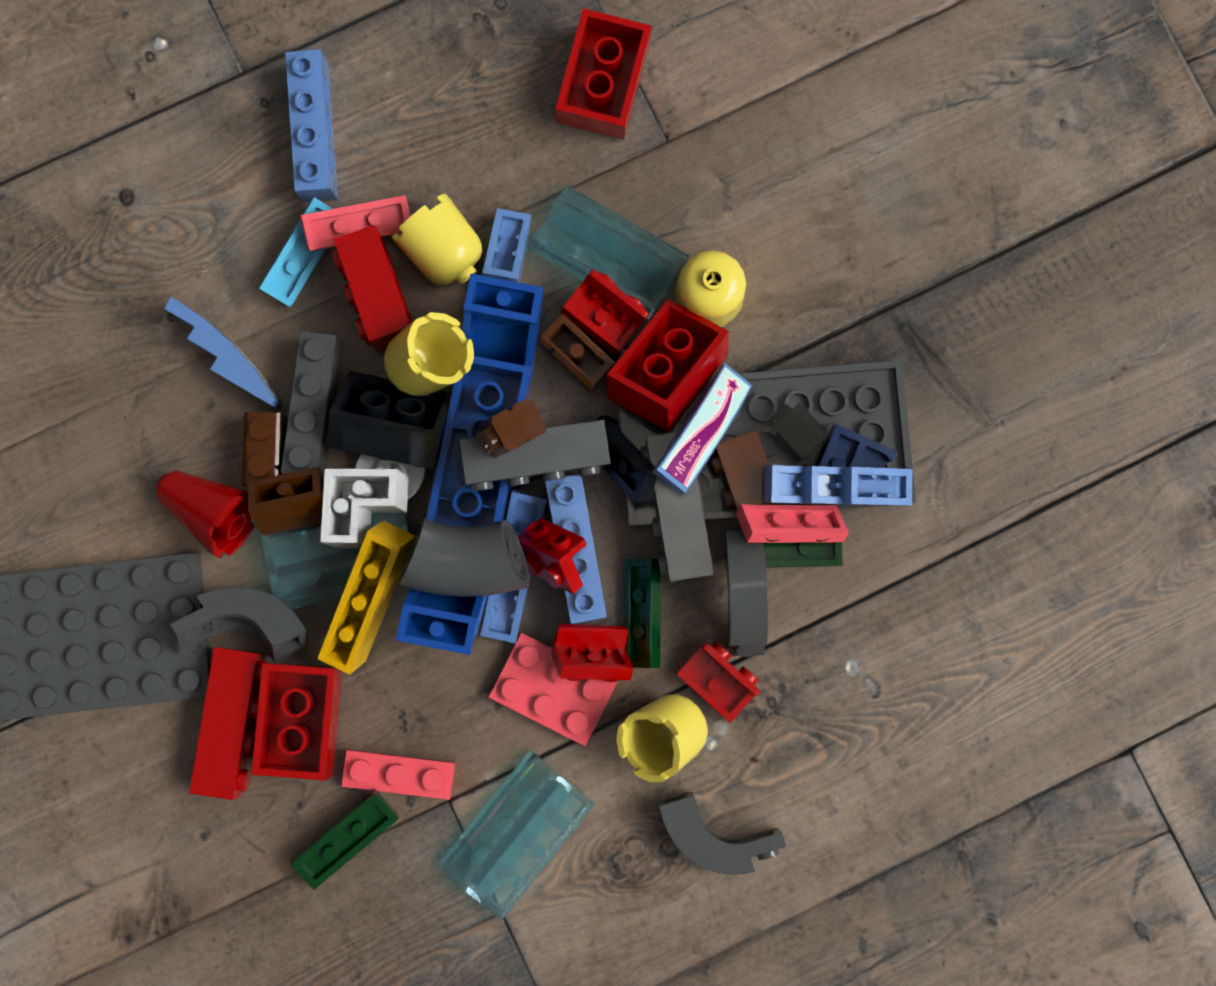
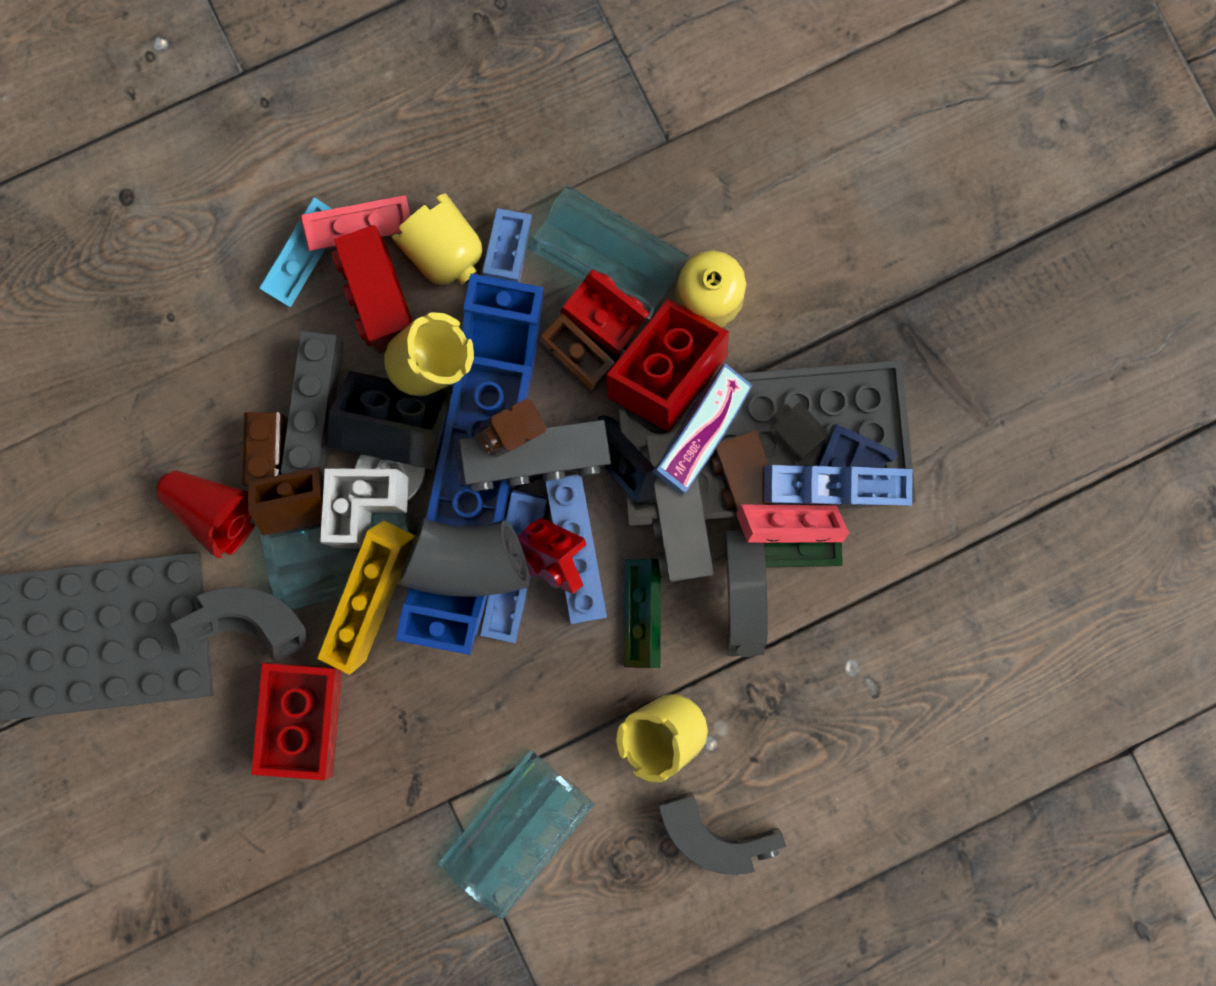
medium blue slope [164,297,282,410] -> none
red brick [189,647,267,800] -> none
medium blue brick [285,49,338,203] -> none
dark green plate [290,788,399,890] -> none
coral plate [341,749,456,800] -> none
coral plate [489,633,618,747] -> none
red bracket [551,624,634,682] -> none
red brick [555,8,652,140] -> none
red bracket [676,642,761,723] -> none

